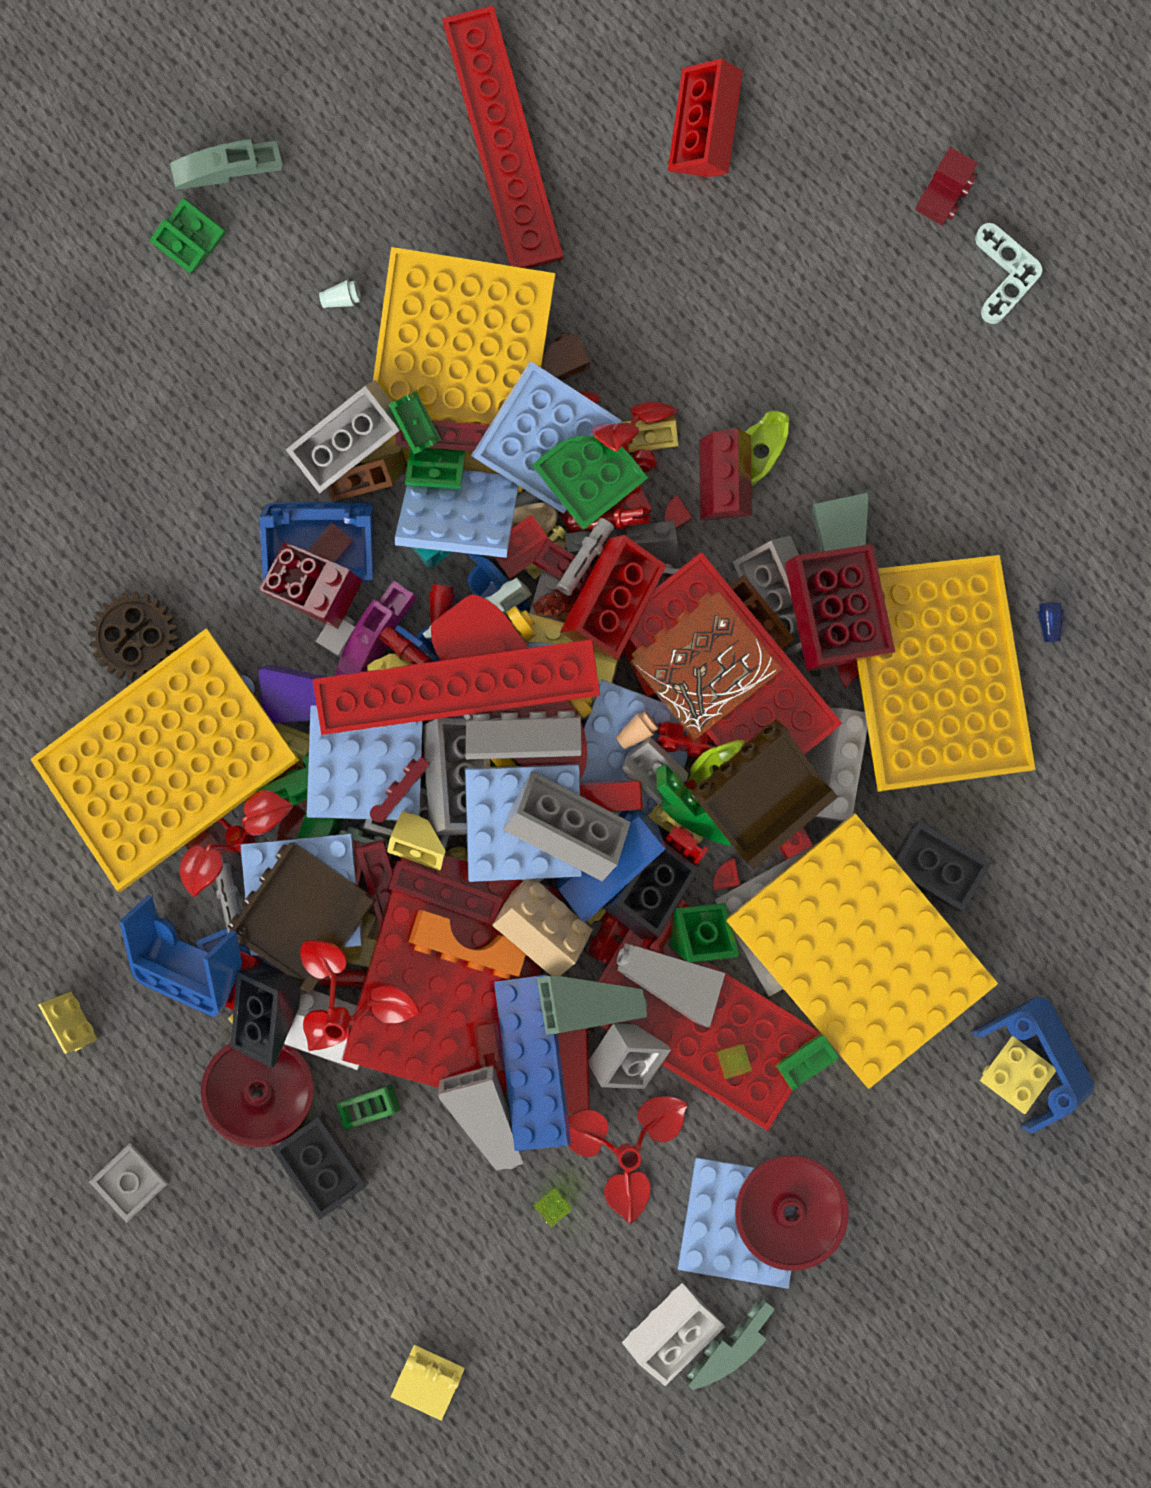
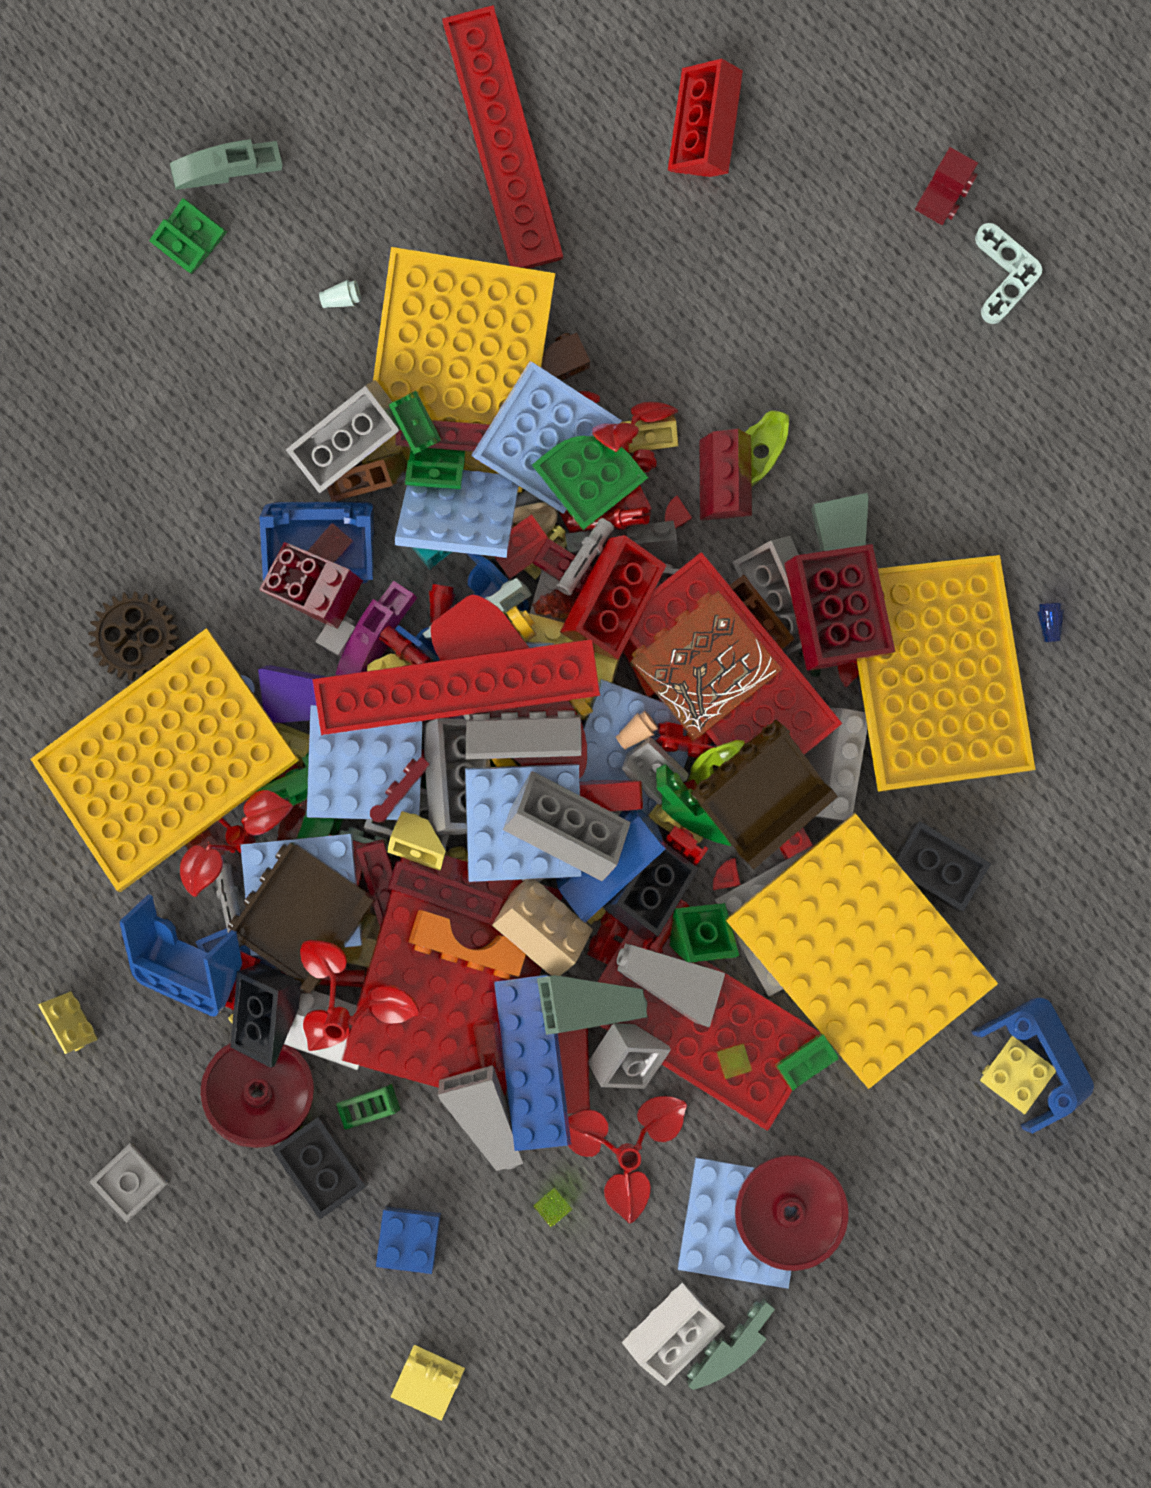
none -> blue brick [376,1206,441,1274]

